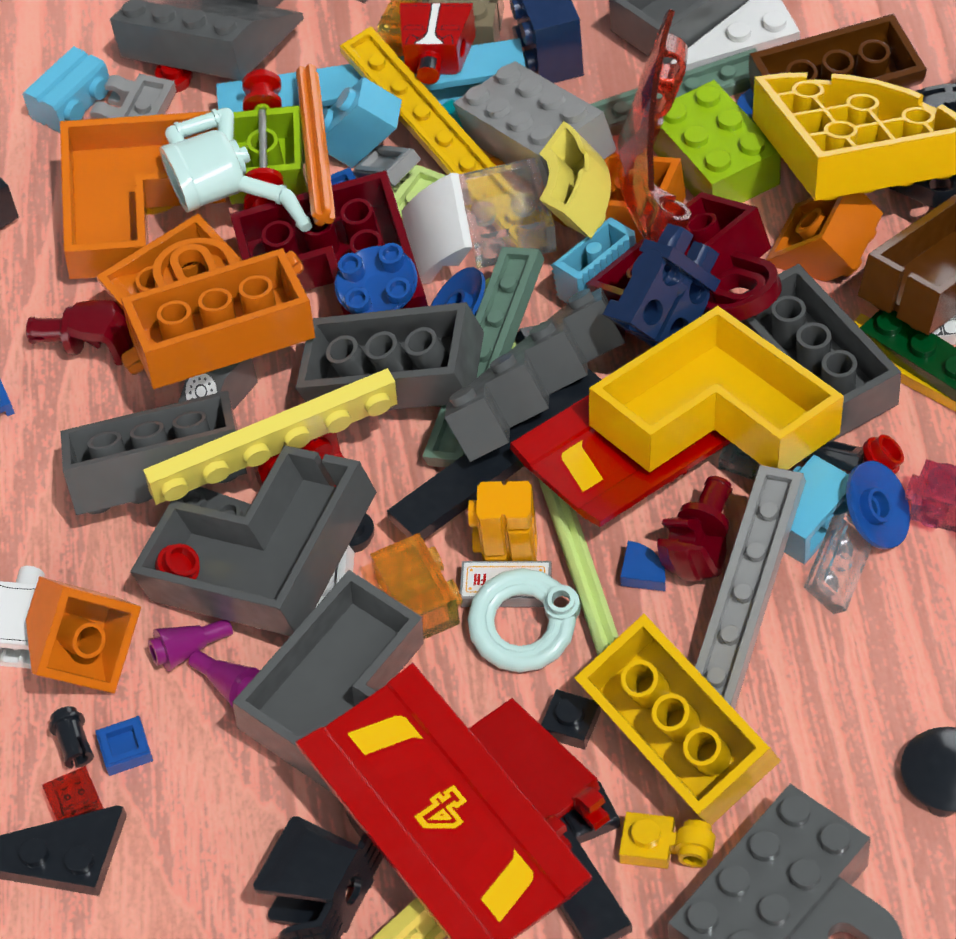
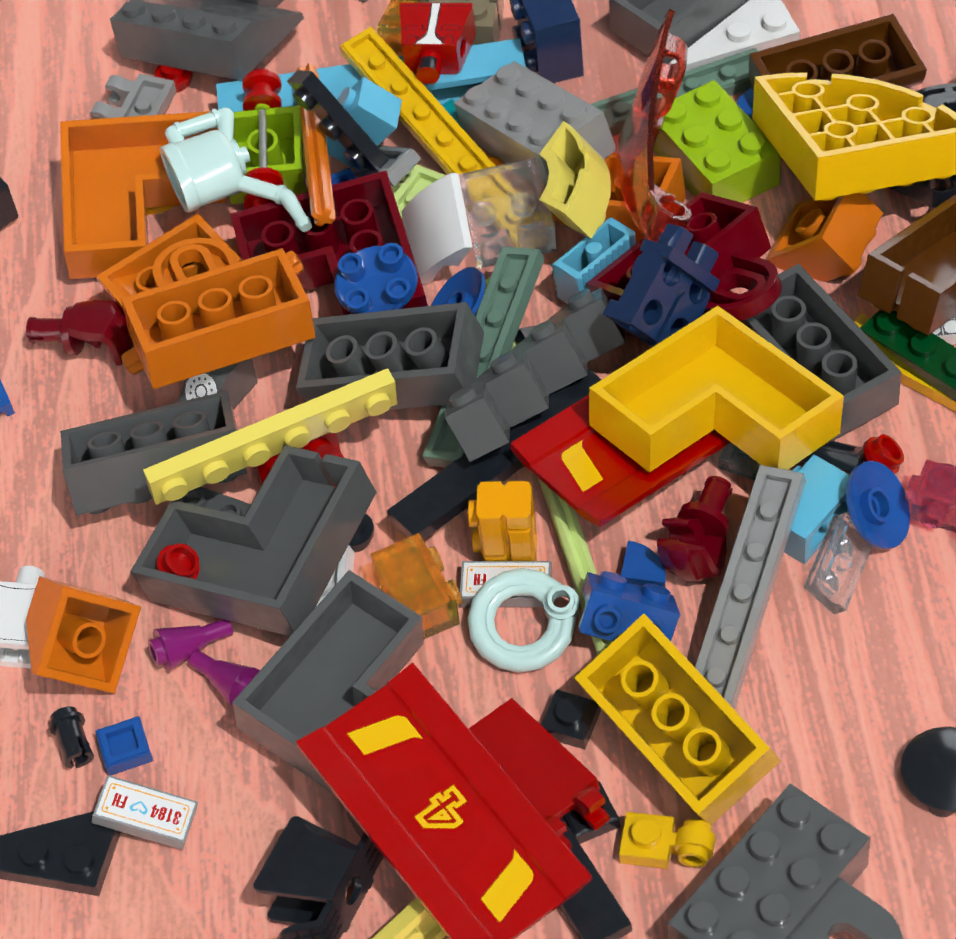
medium azure brick [22,46,109,133] -> none
clear red tile [42,766,104,821] -> none
none -> tile [92,775,198,850]
none -> black plate [287,70,389,171]
none -> blue bracket [579,571,680,641]

